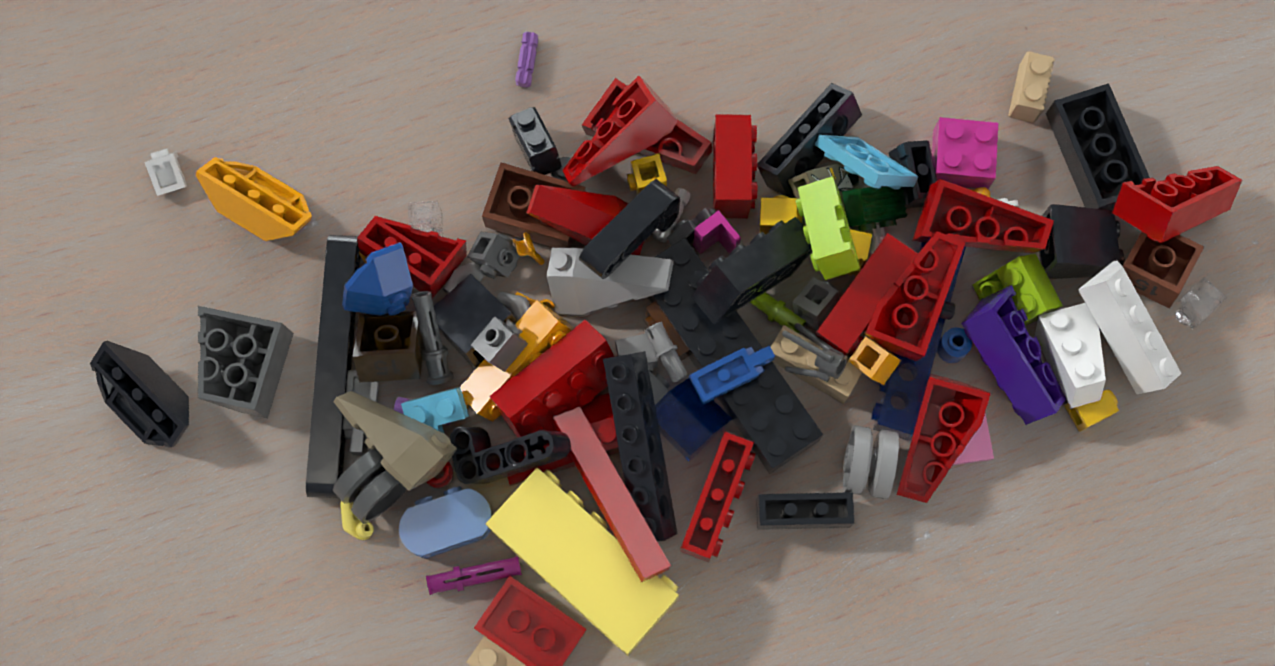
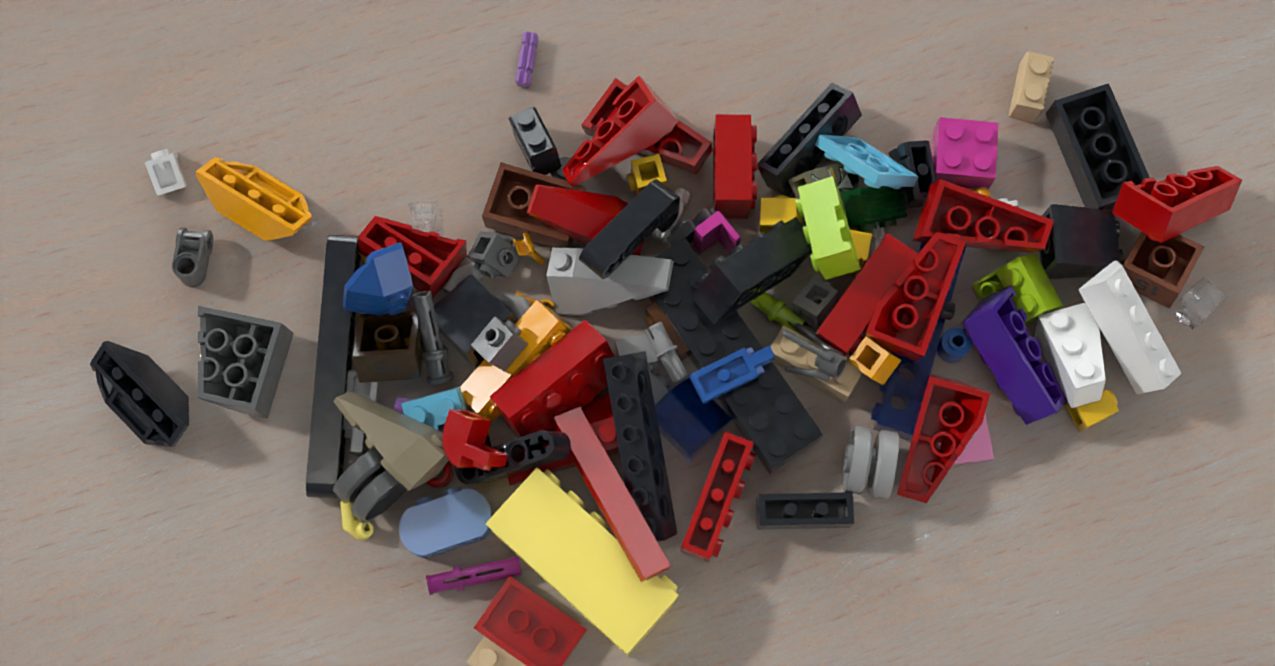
none -> dark grey piece [172,227,213,287]
none -> red brick [442,409,508,470]

